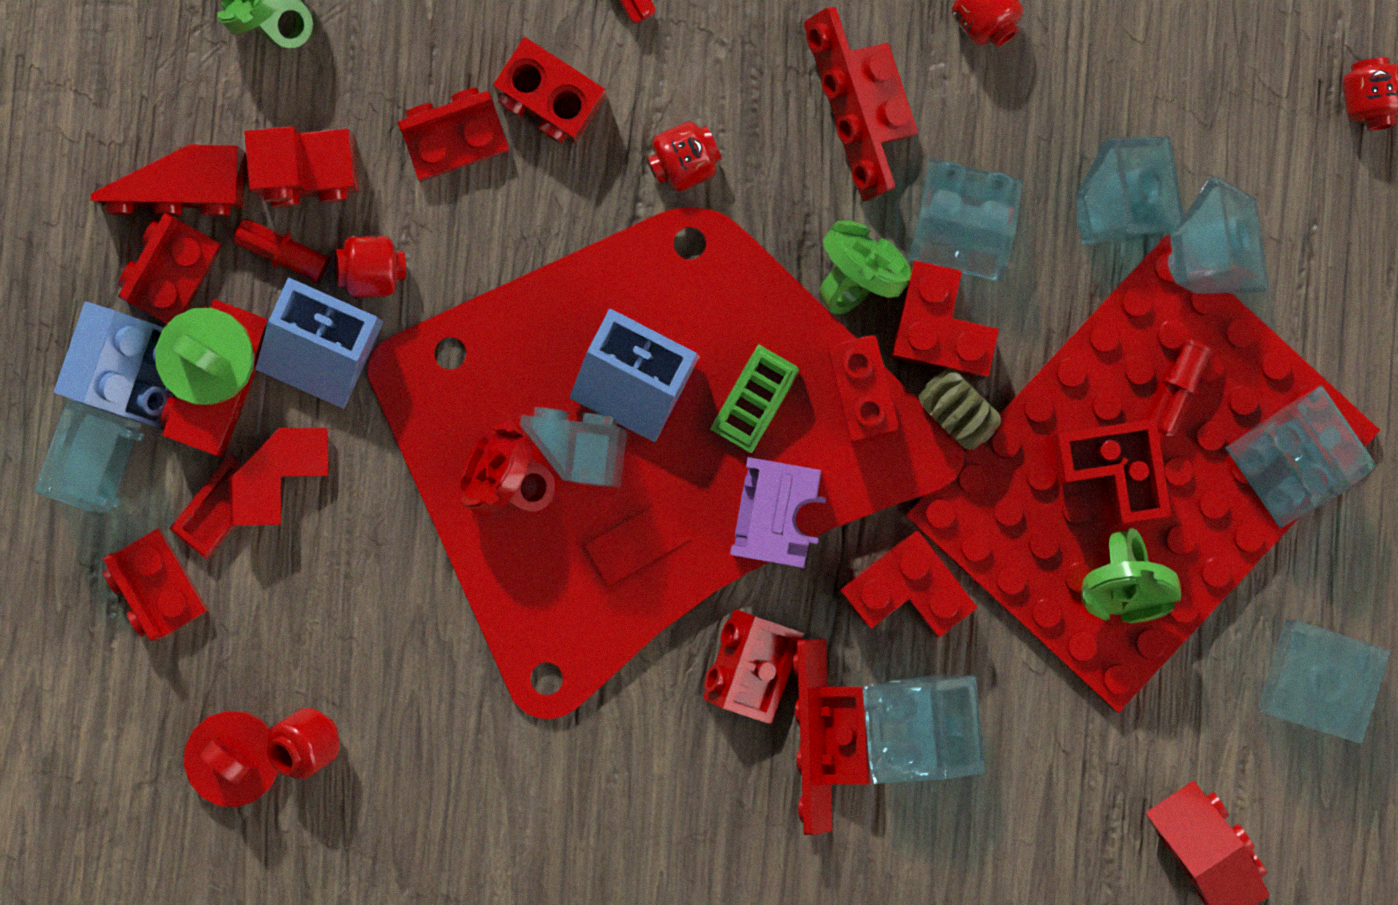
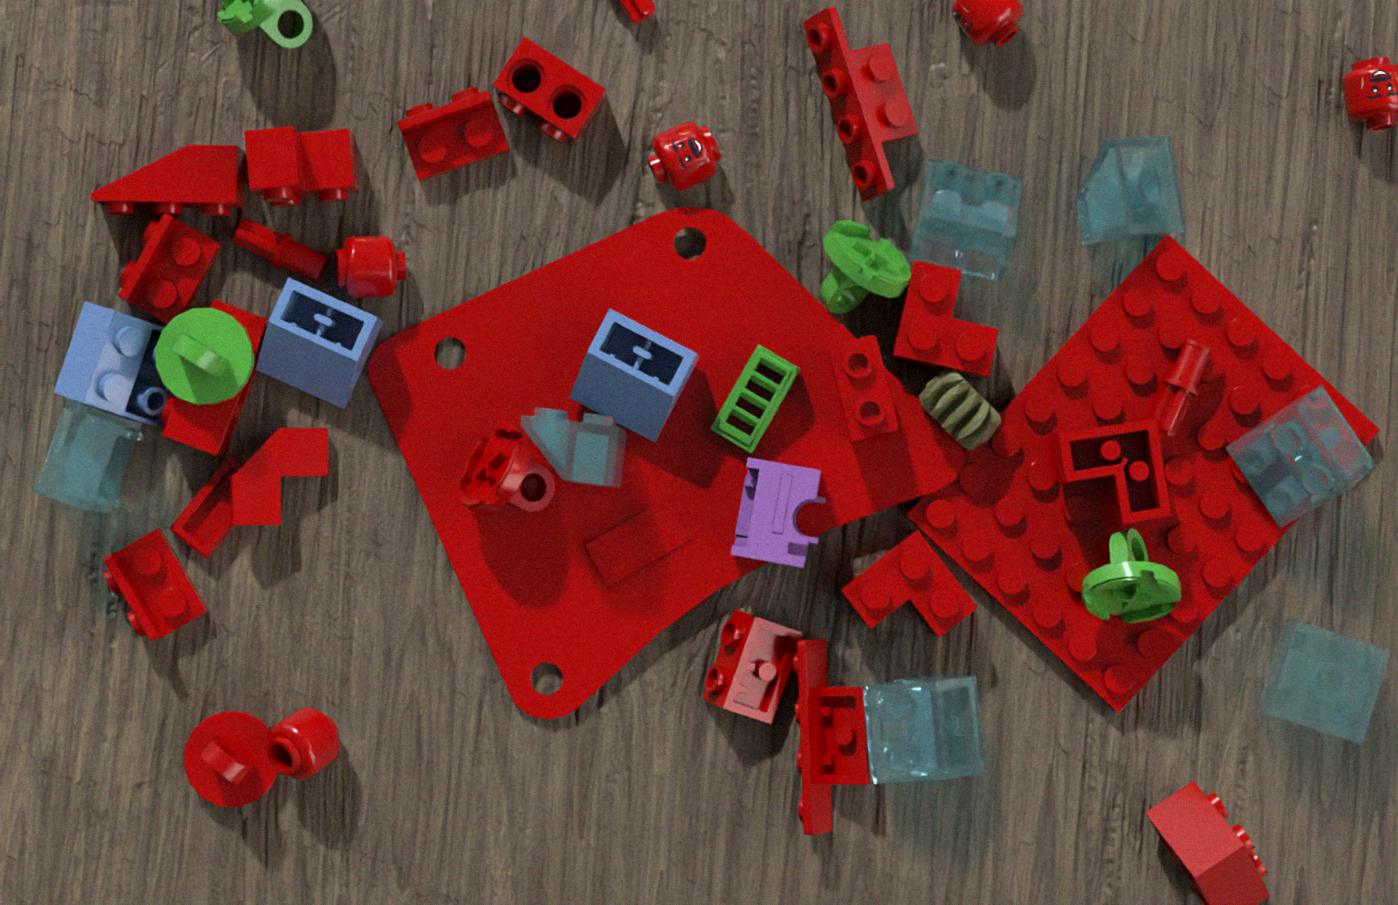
clear light blue slope [1168,176,1269,294] -> none

